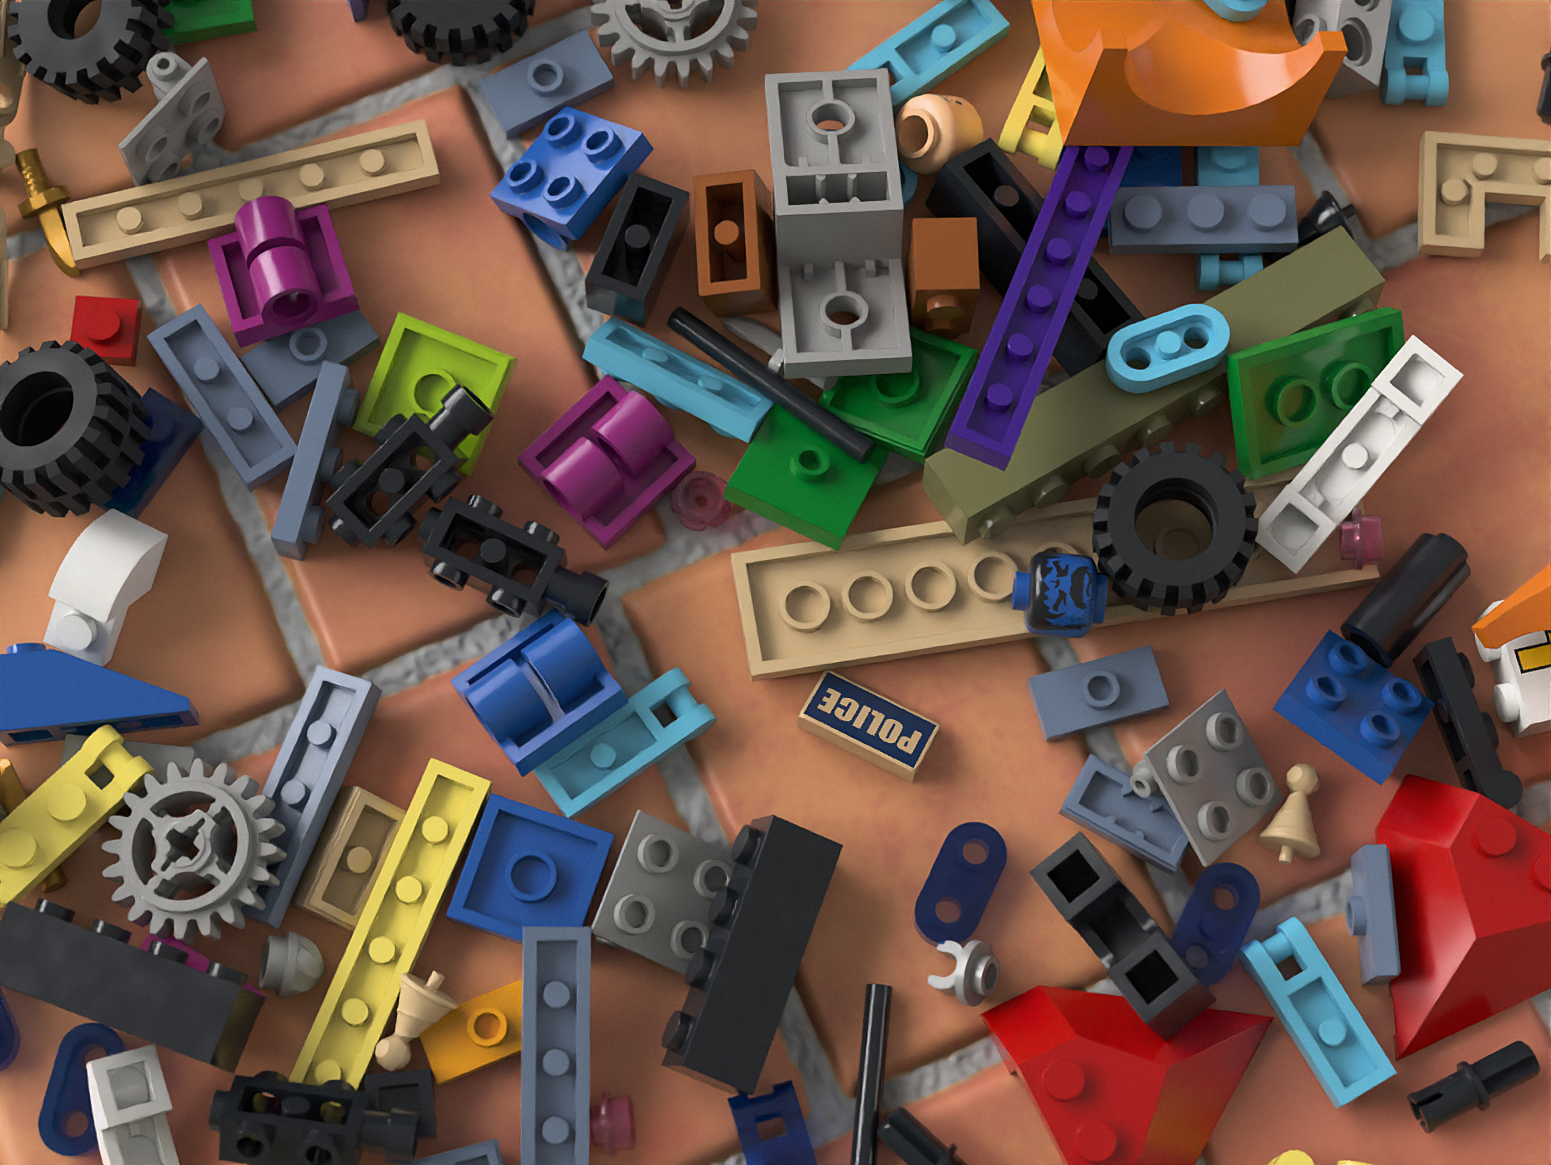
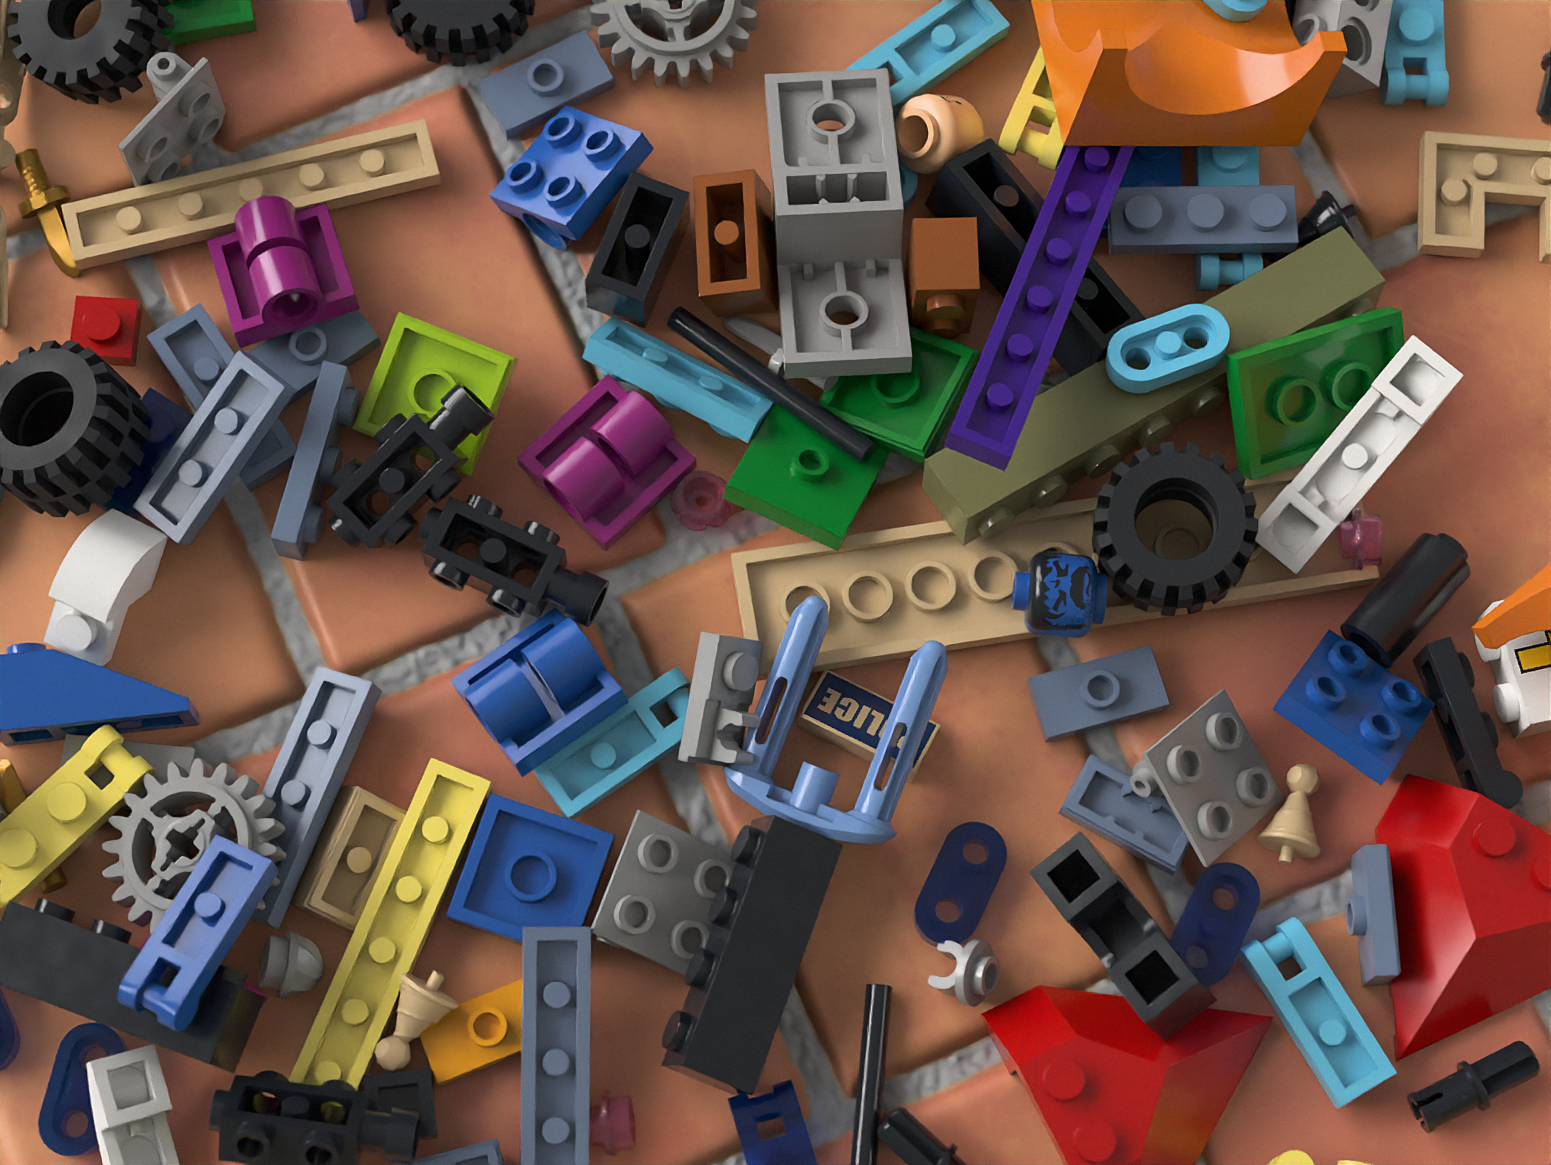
none -> plate [117,834,279,1032]
none -> sand blue plate [133,350,296,545]
none -> light grey plate [678,631,763,766]
none -> medium blue piece [723,596,948,845]

